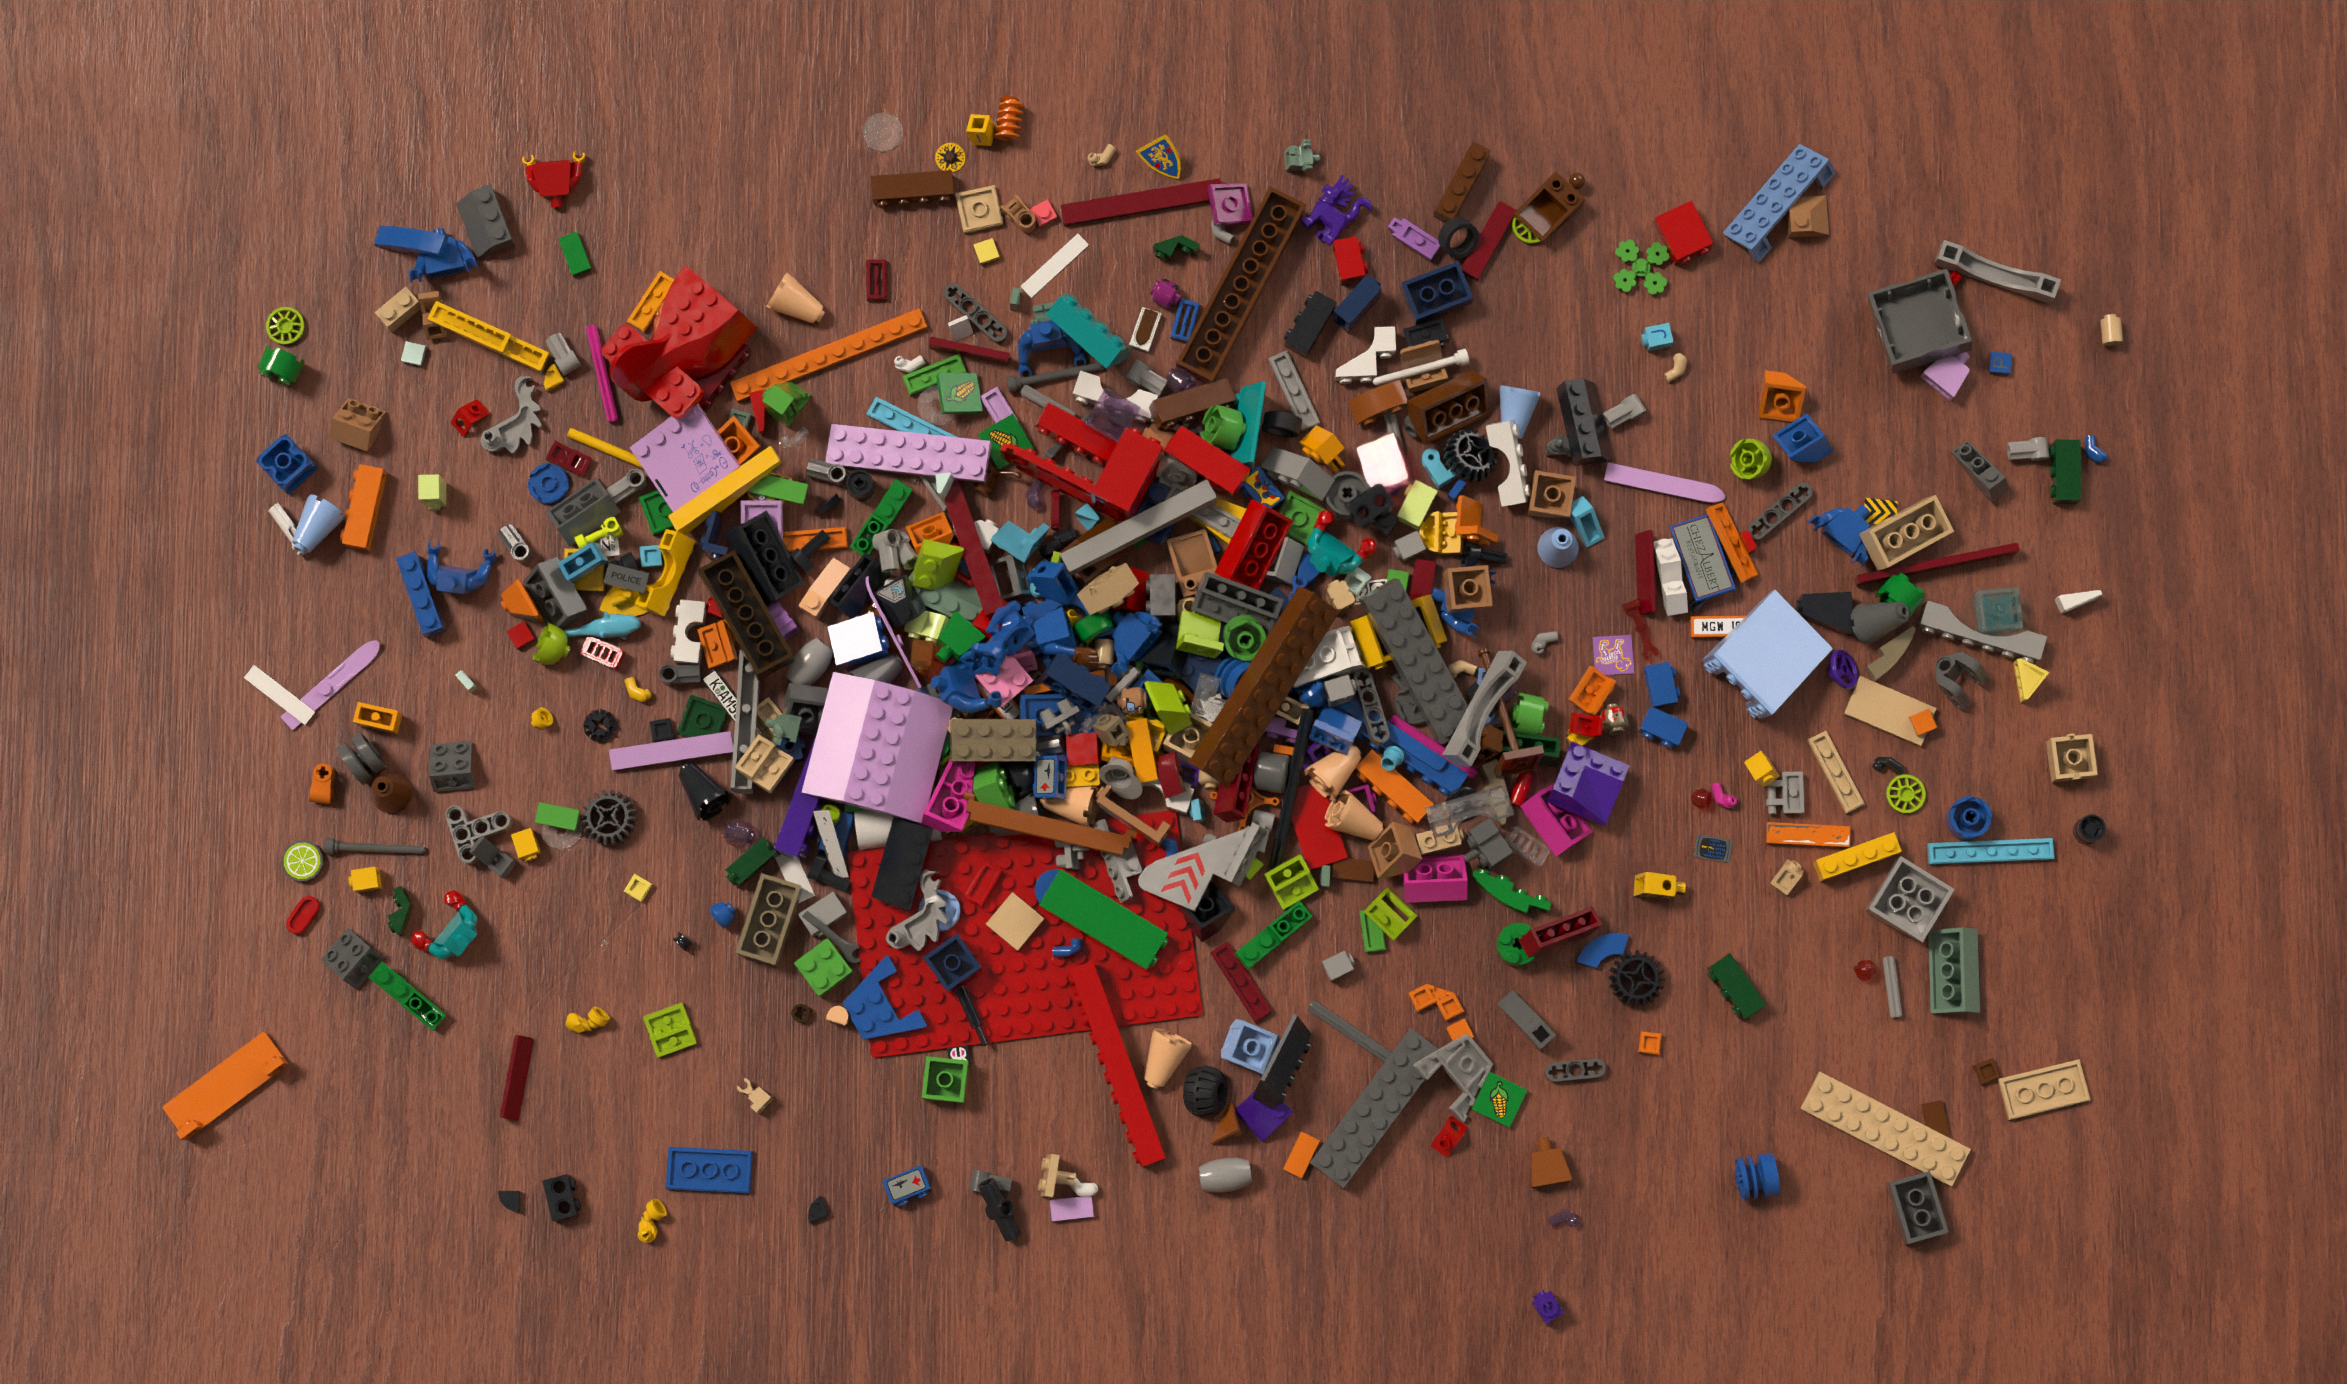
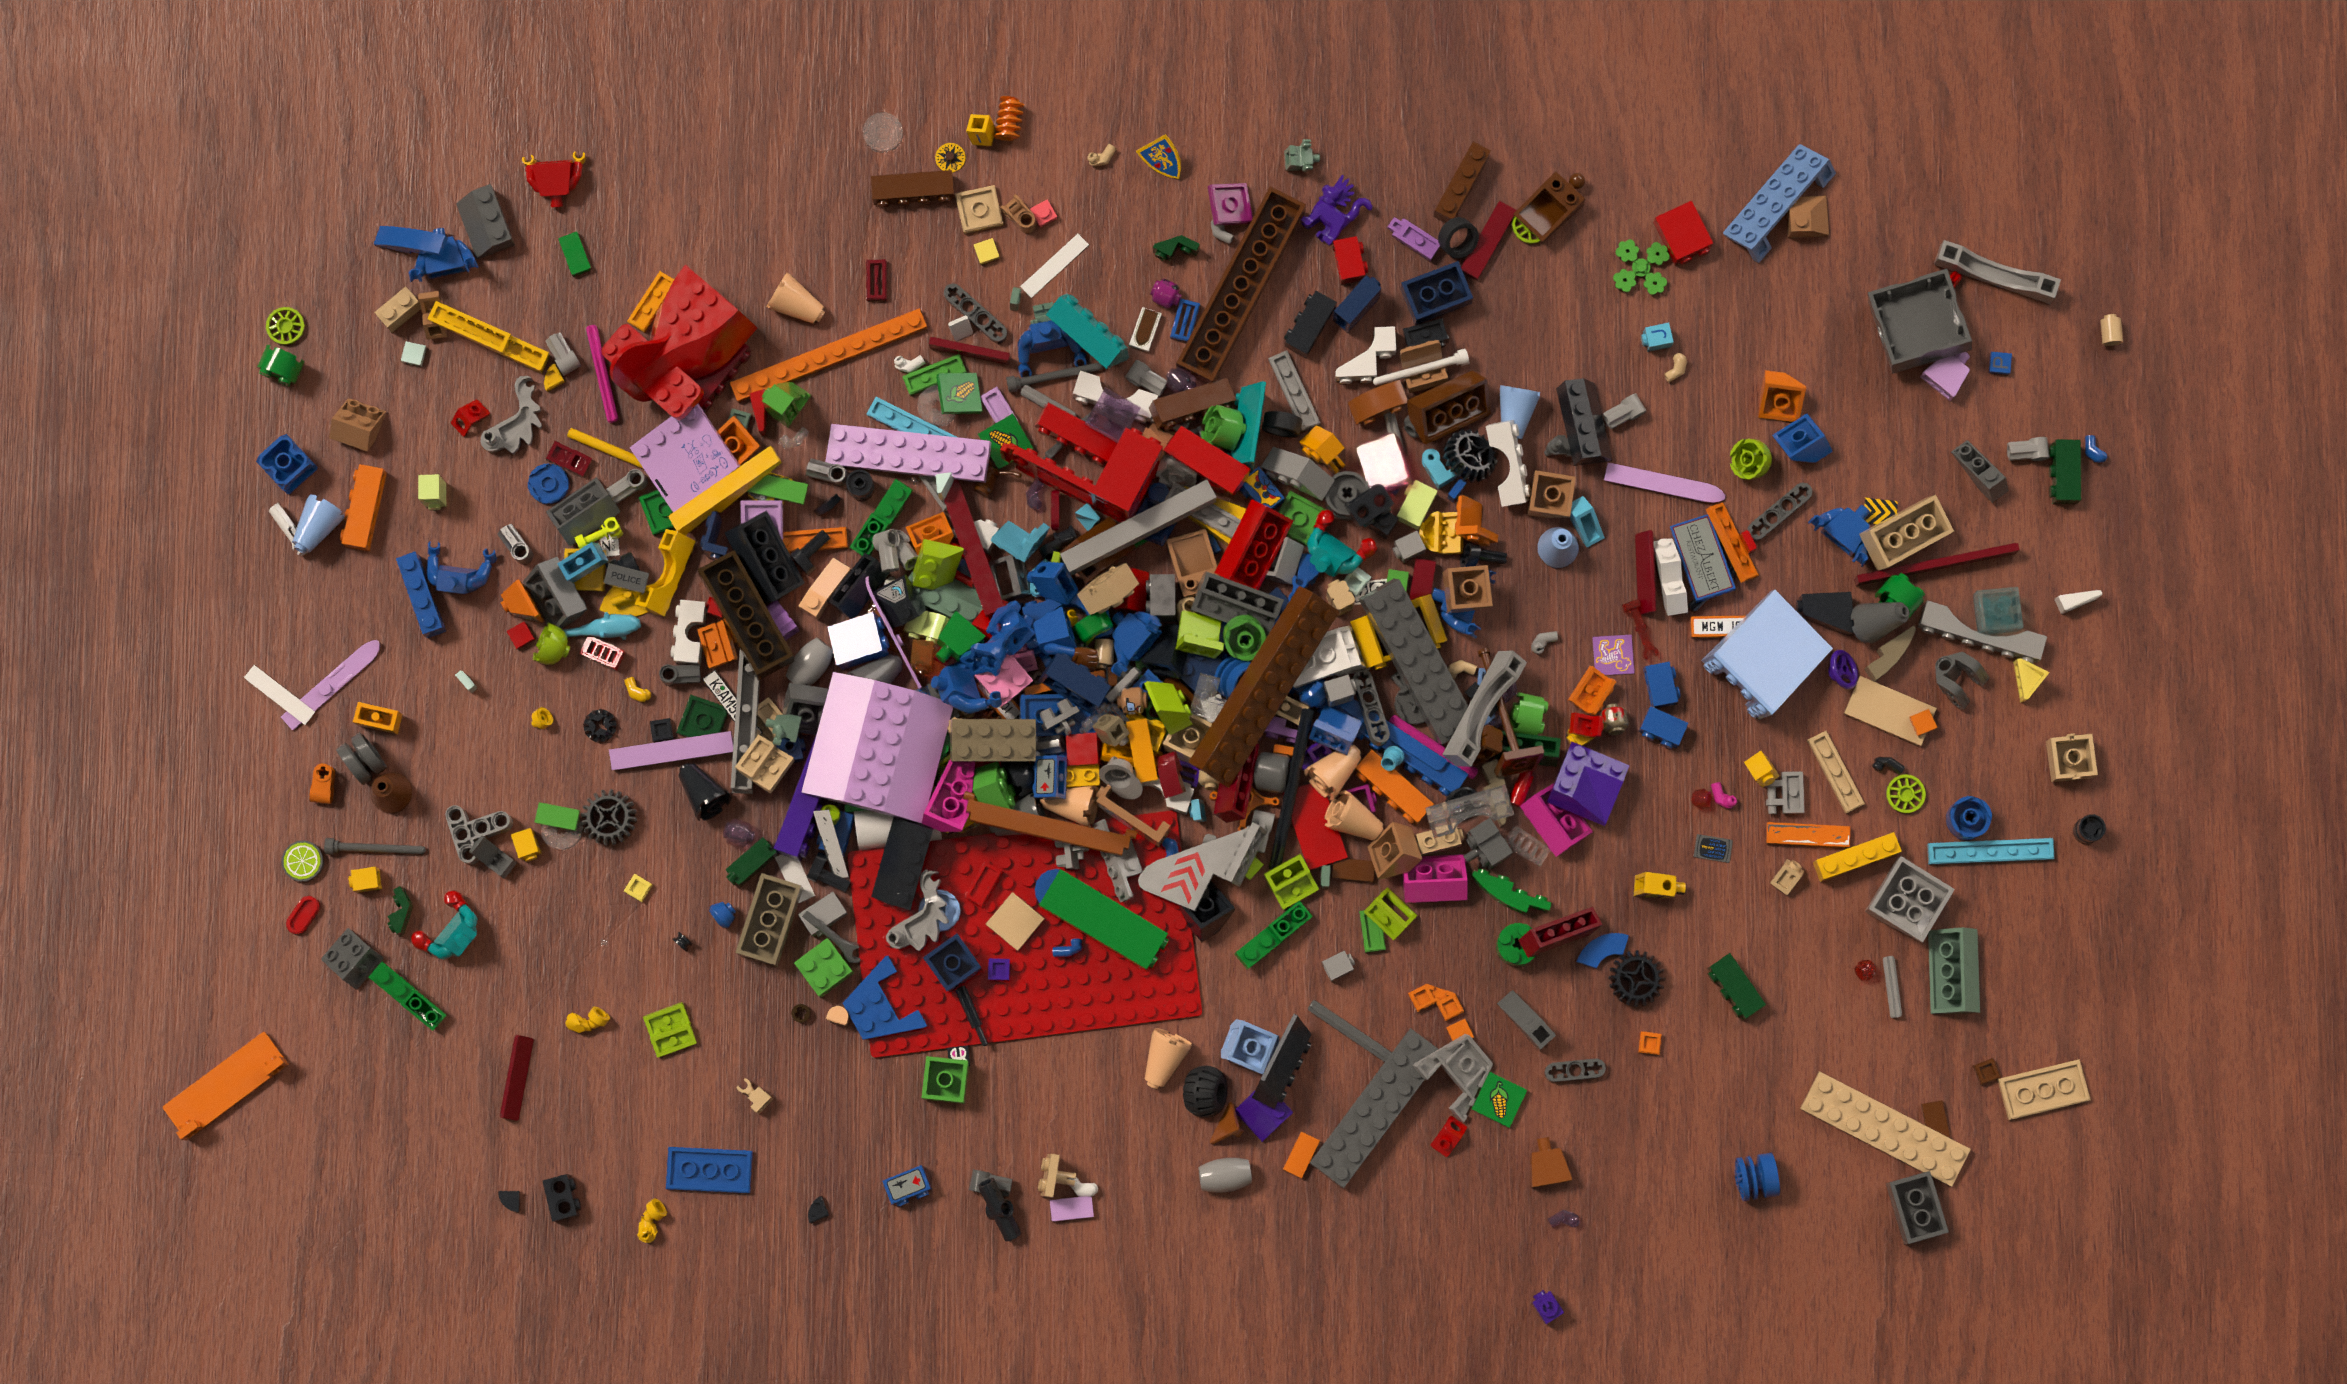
dark grey bracket [429,741,475,792] -> none
medium azure plate [640,545,663,568] -> none
dark red tile [1060,178,1221,226] -> none
red brick [1067,960,1166,1167] -> none
dark red tile [1210,941,1272,1023] -> none
none -> dark purple plate [988,958,1010,980]

